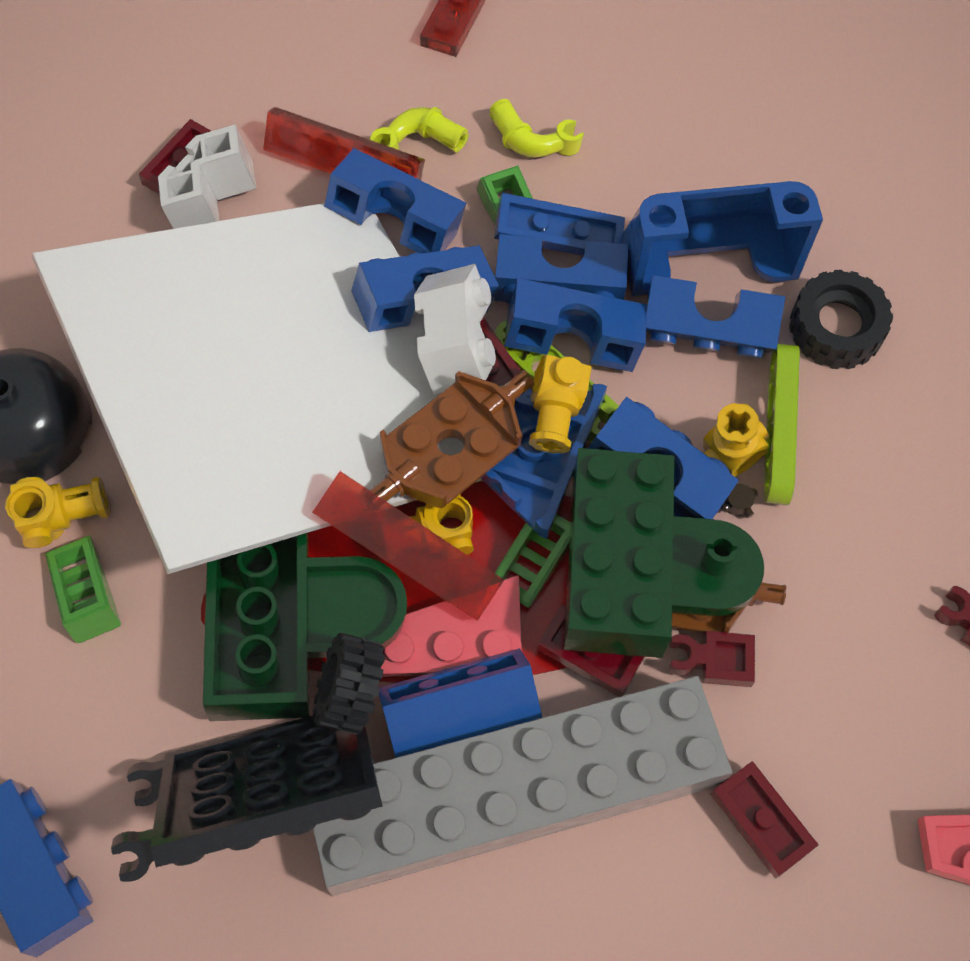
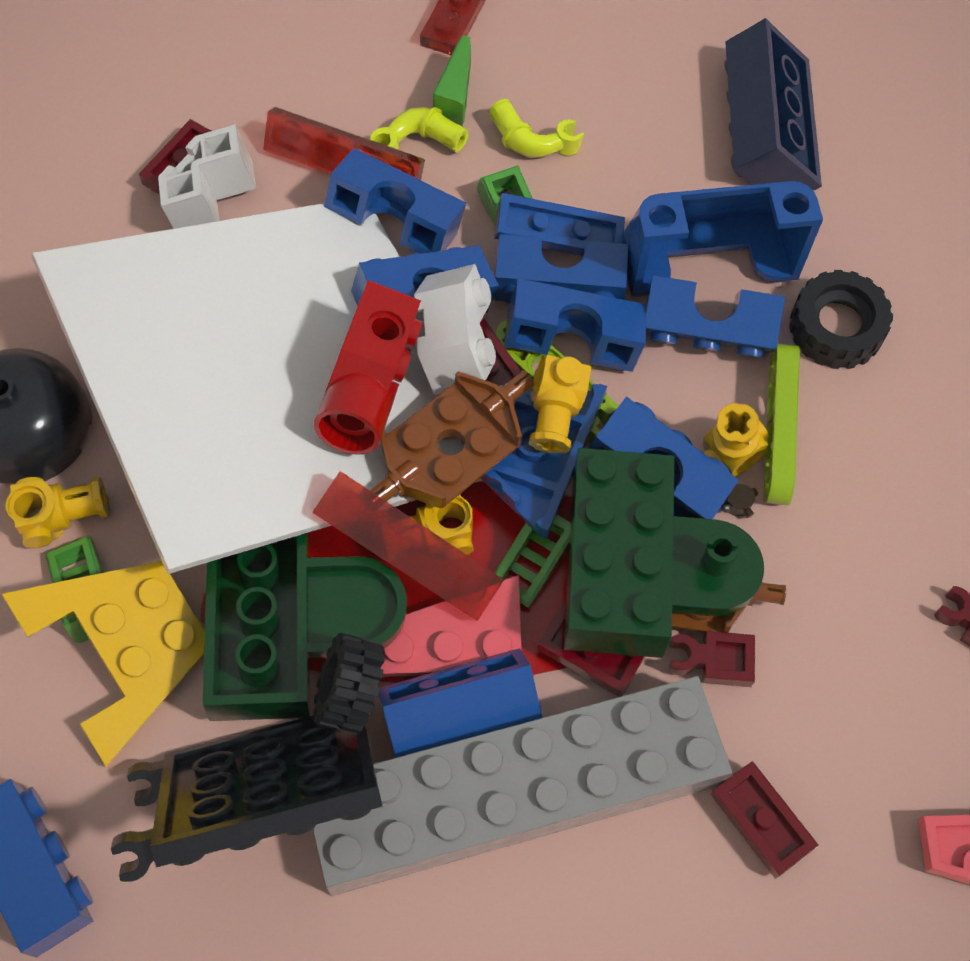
none -> yellow wing [1,561,205,767]
none -> red brick [314,280,423,455]
none -> bright green slope [433,35,471,127]
none -> dark blue slope [724,18,822,190]

